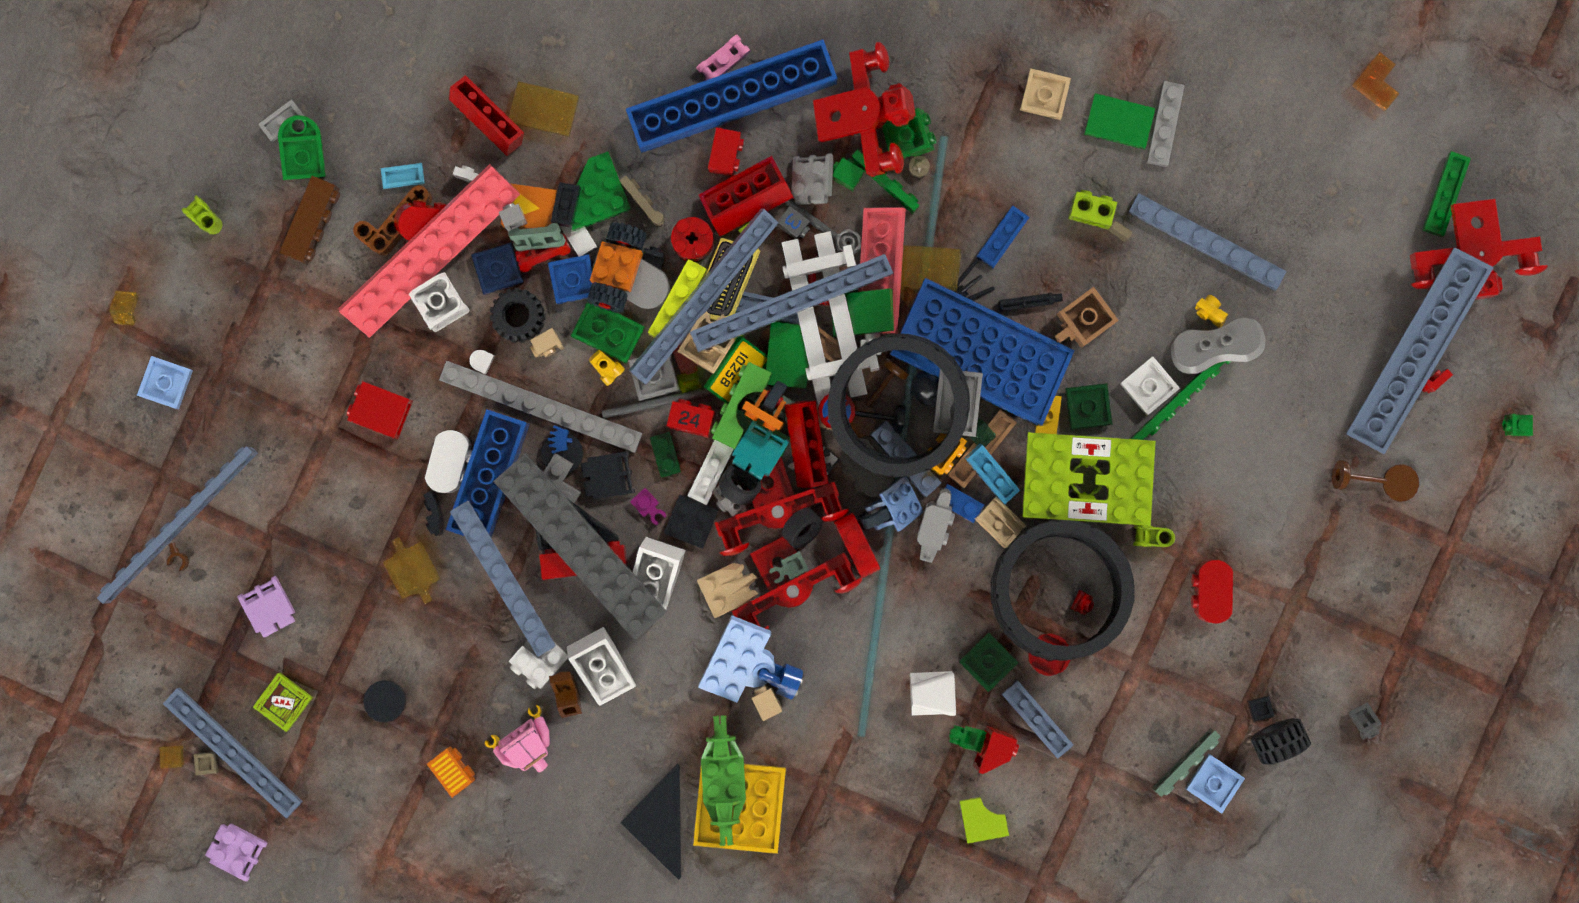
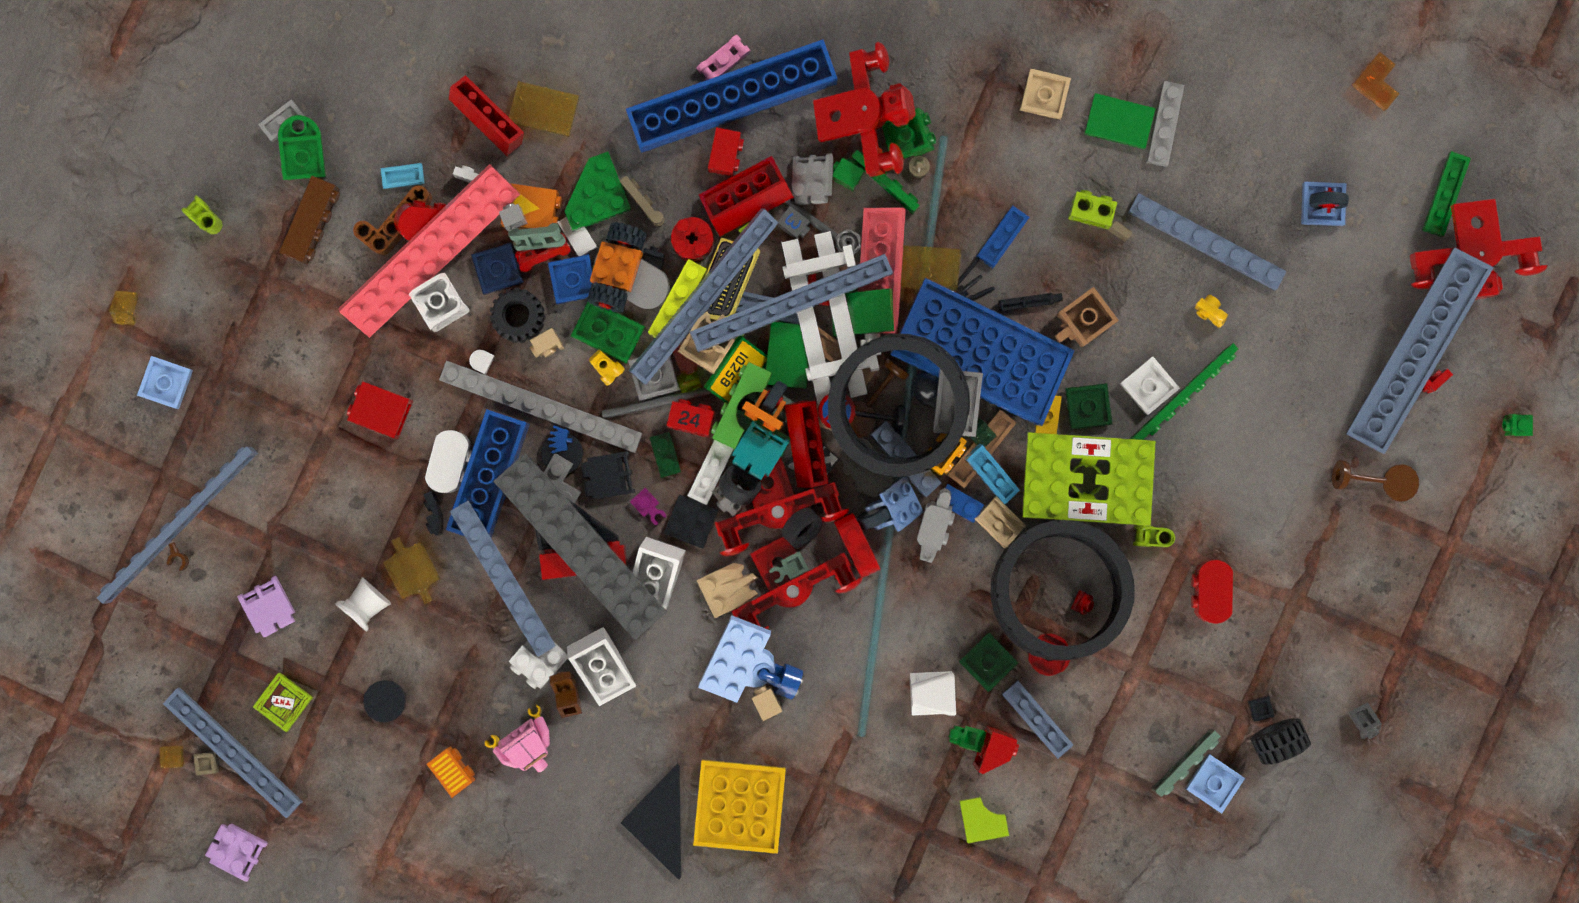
black plate [551,182,581,228] -> none
bright green plate [701,715,746,846] -> none
light grey plate [1171,318,1265,374] -> none
none -> white hat [335,577,391,632]
none -> medium blue plate [1301,182,1349,226]

